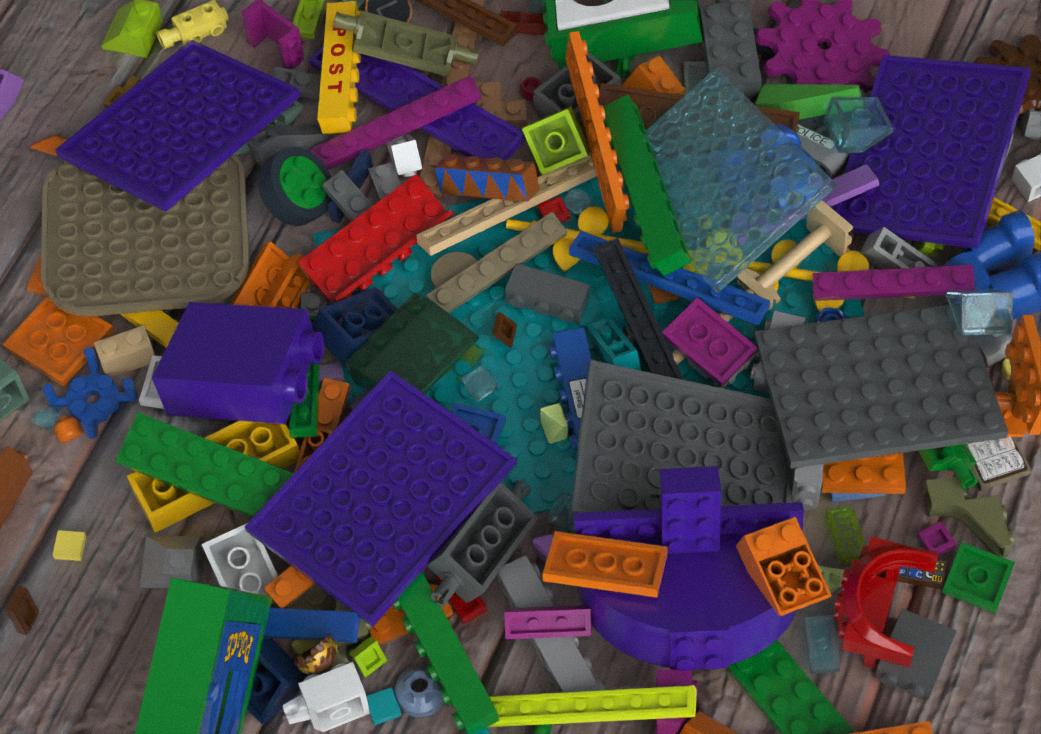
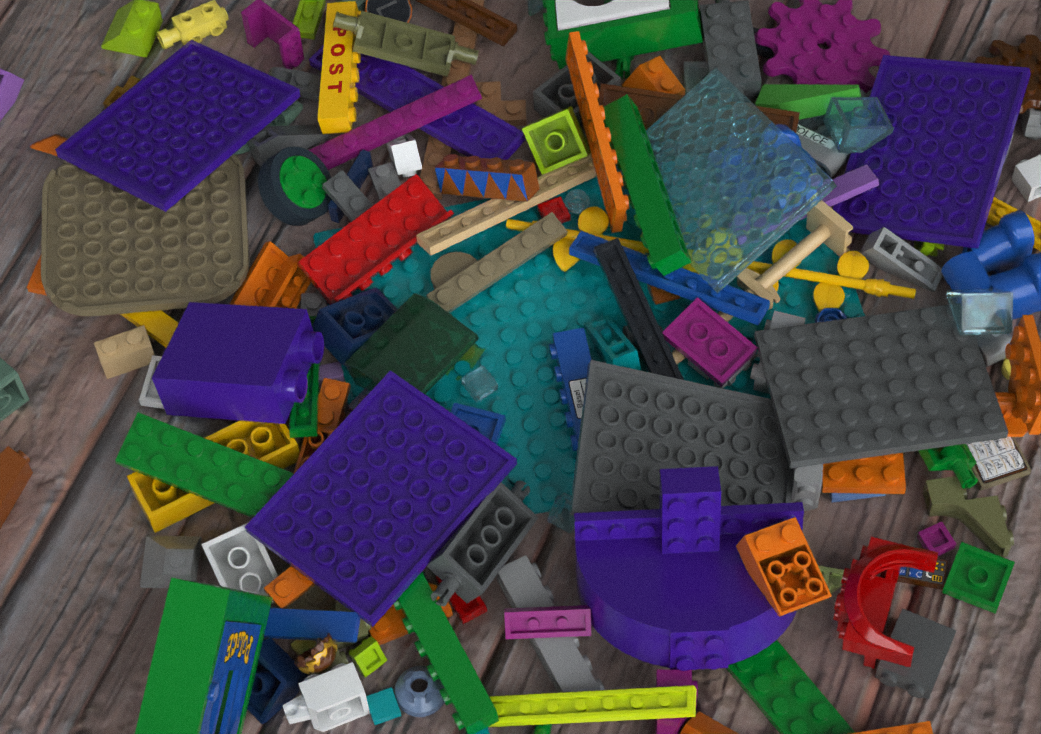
orange plate [2,296,114,387] -> none
reddish brown tile [5,585,40,635] -> none
clear light blue slope [31,408,61,432] -> none
blue plate [43,347,138,439] -> none
orange piece [53,416,83,443] -> none
light yellow tile [53,530,87,561] -> none
reddish brown slope [492,312,517,348] -> none
clear red plate [500,10,547,36] -> none
dark grey brick [505,264,590,324] -> none
dark red plate [520,77,542,101] -> none
medium lavender slope [533,534,553,562] -> none
yellowish green slope [540,403,568,443] -> none
orange plate [543,531,668,597] -> none
clear light blue plate [804,615,840,674] -> none
magenta plate [813,265,975,301] -> none
clear neon green tile [826,506,865,564] -> none

